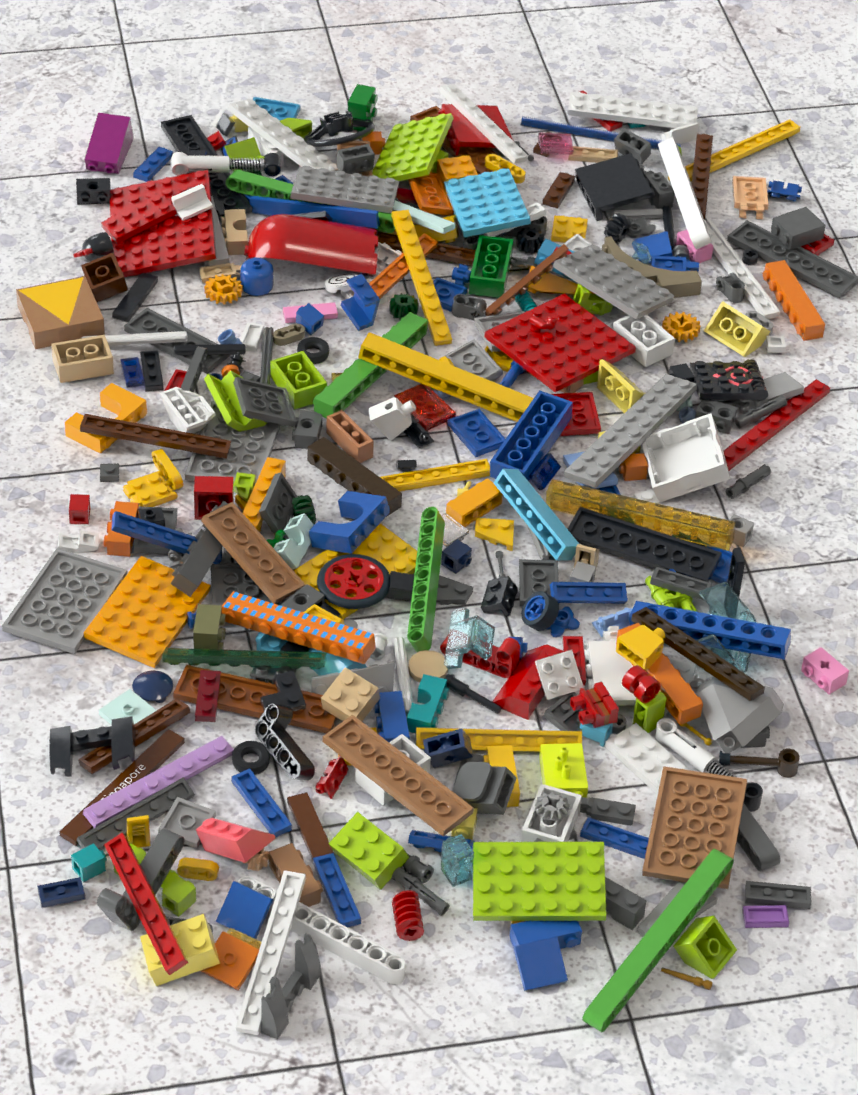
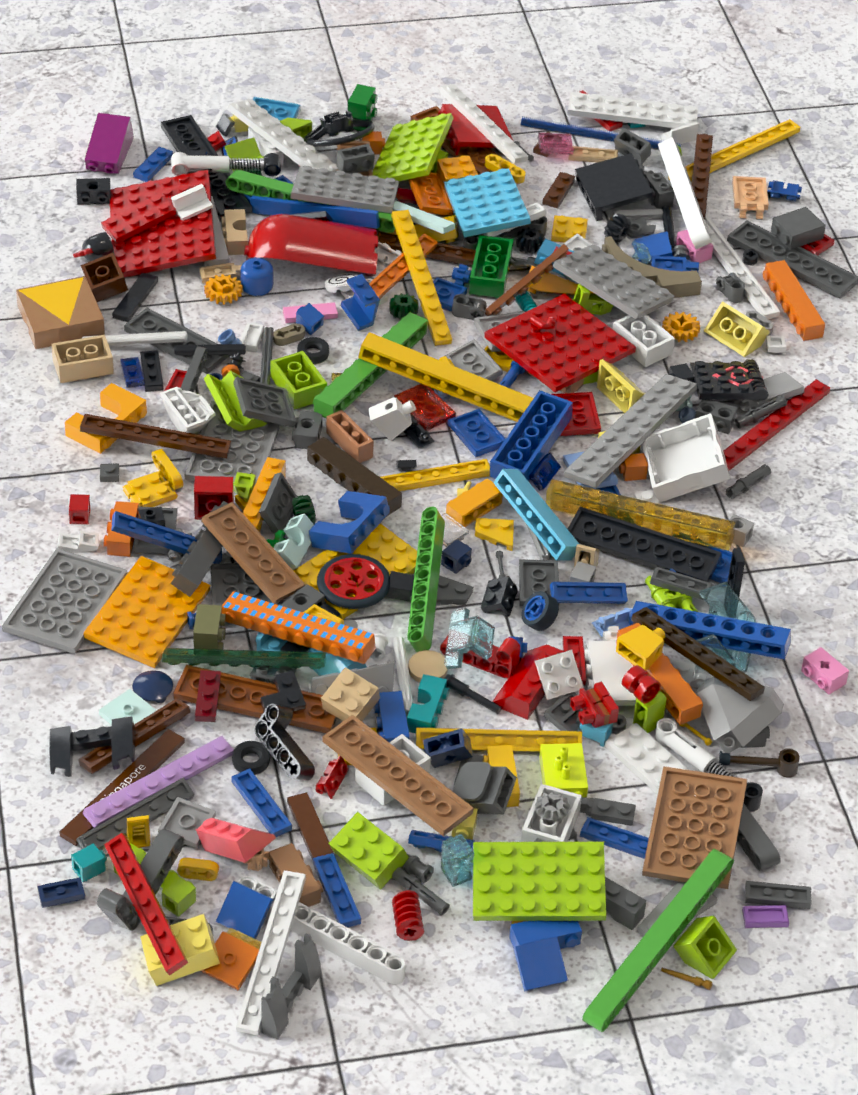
blue animal [546,606,580,637] -> none

